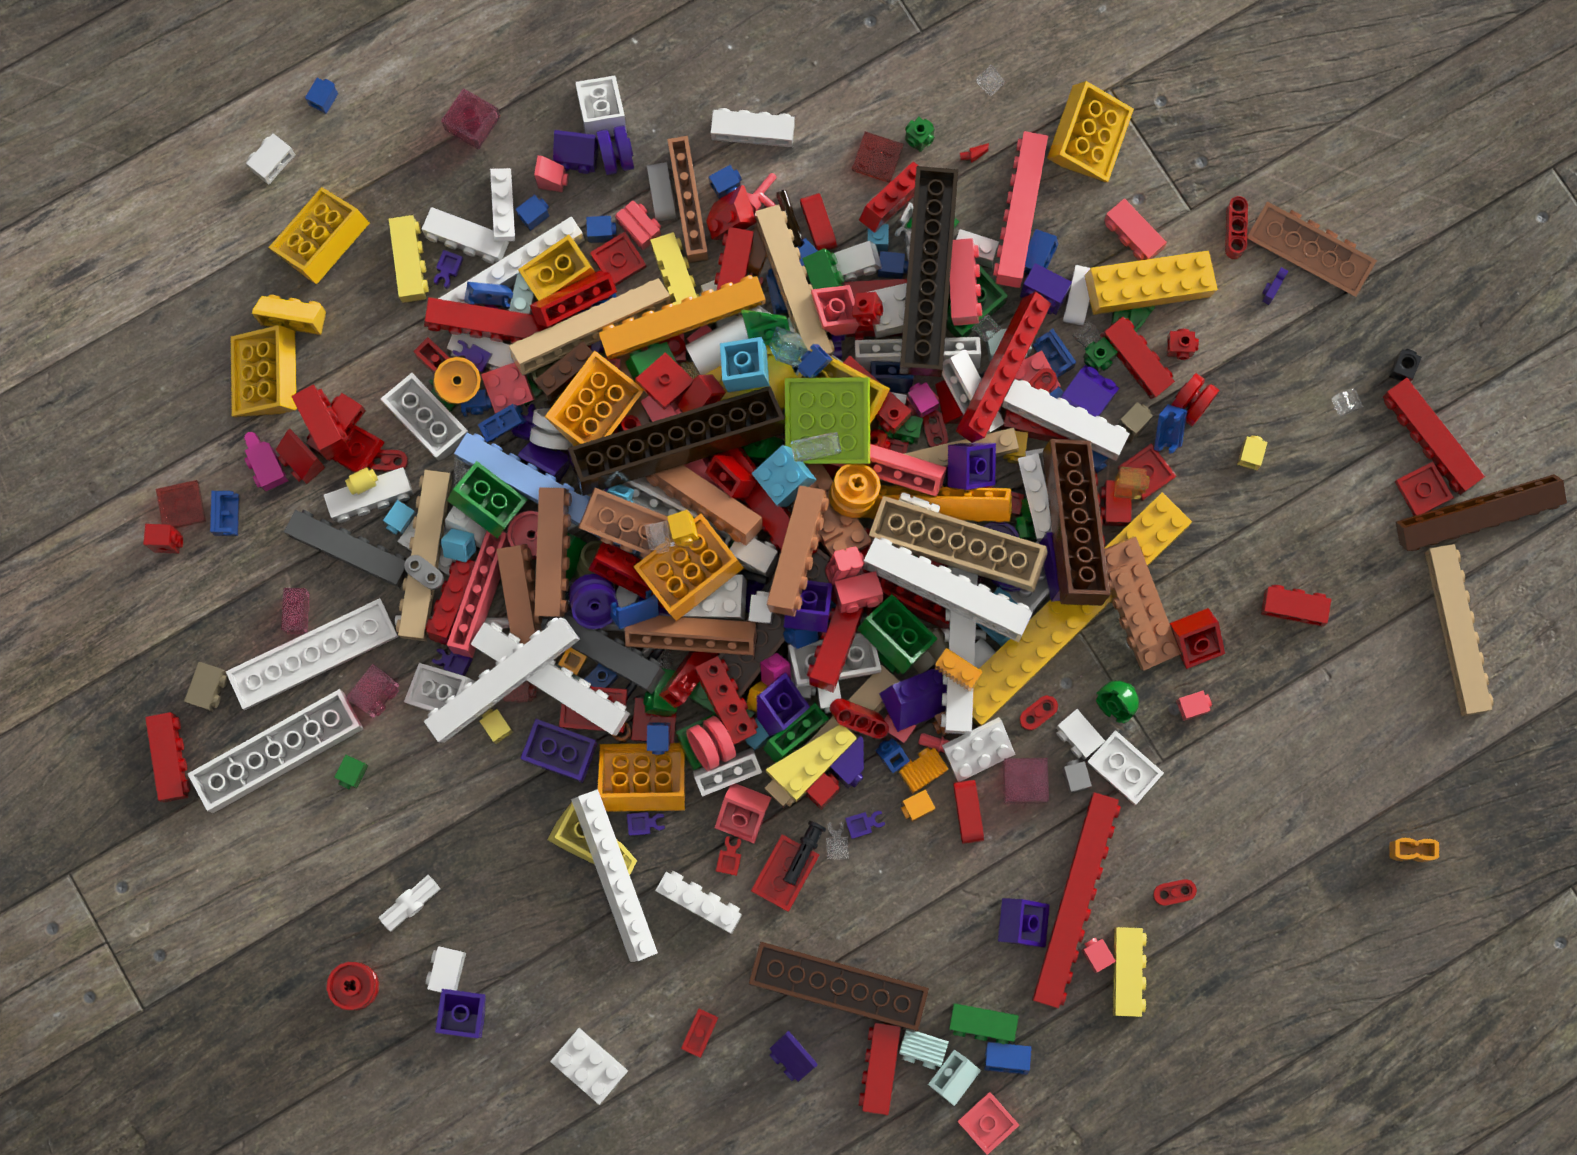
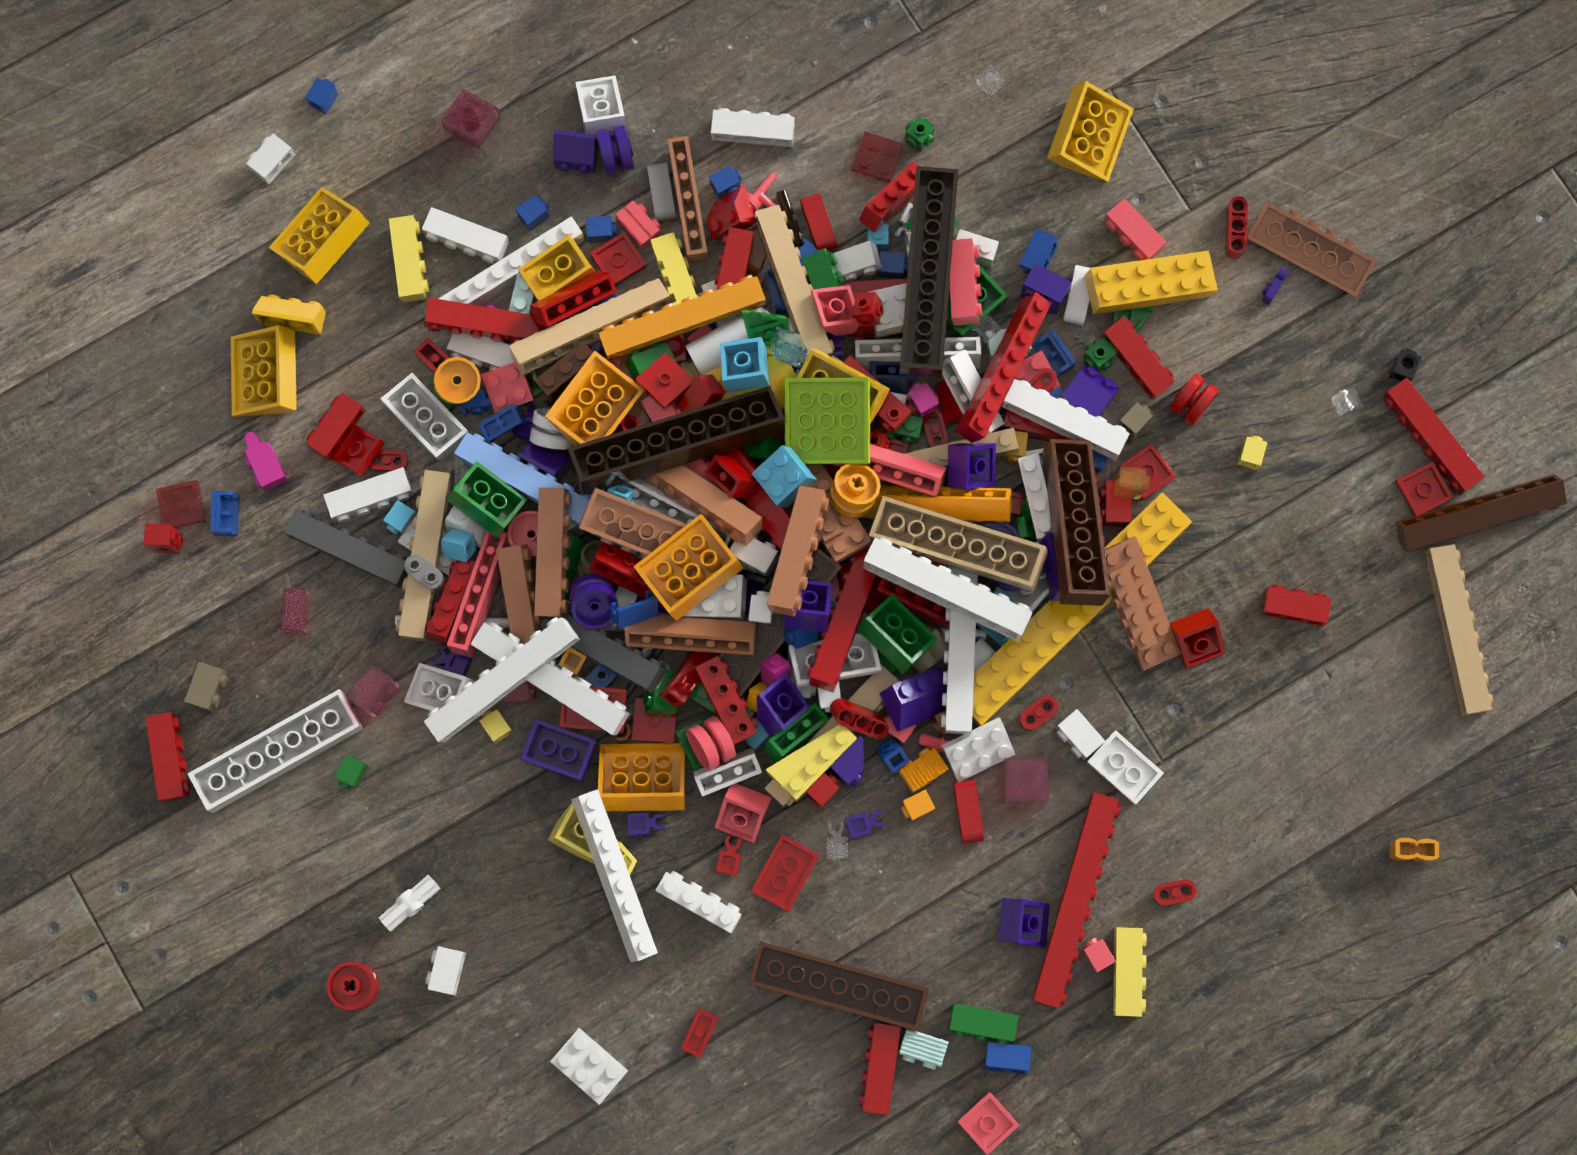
white plate [226,598,399,710] -> none
red slope [276,429,325,484] -> none
red brick [291,384,350,460] -> none
light yellow brick [345,467,378,495] -> none
dark purple plate [434,250,463,289] -> none
dark purple slope [435,989,486,1039] -> none
dark purple plate [452,340,492,372] -> none
blue hinge [464,282,513,308] -> none
white plate [490,168,515,242] -> none
coral slope [534,155,569,192] -> none
clear brick [645,521,675,554] -> none
blue brick [647,722,670,755] -> none
yellow brick [667,510,699,546] -> none
dark purple slope [769,1031,818,1082] -> none
black pin [783,820,826,886] -> none
clear brick [791,432,841,462] -> none
blue brick [798,344,833,378] -> none
coral brick [824,546,865,587] -> none
coral brick [834,571,883,613] -> none
white axle [898,492,940,513] -> none
light aqua brick [928,1049,981,1106] -> none
light orange brick [935,648,983,692] -> none
red bar [960,143,989,163] -> none
coral brick [993,131,1048,288] -> none
light grey brick [1062,759,1092,794] -> none
green cylinder [1096,680,1139,723] -> none
blue hinge [1154,404,1187,454] -> none
red brick [1167,328,1199,360] -> none
coral brick [1176,691,1212,721] -> none

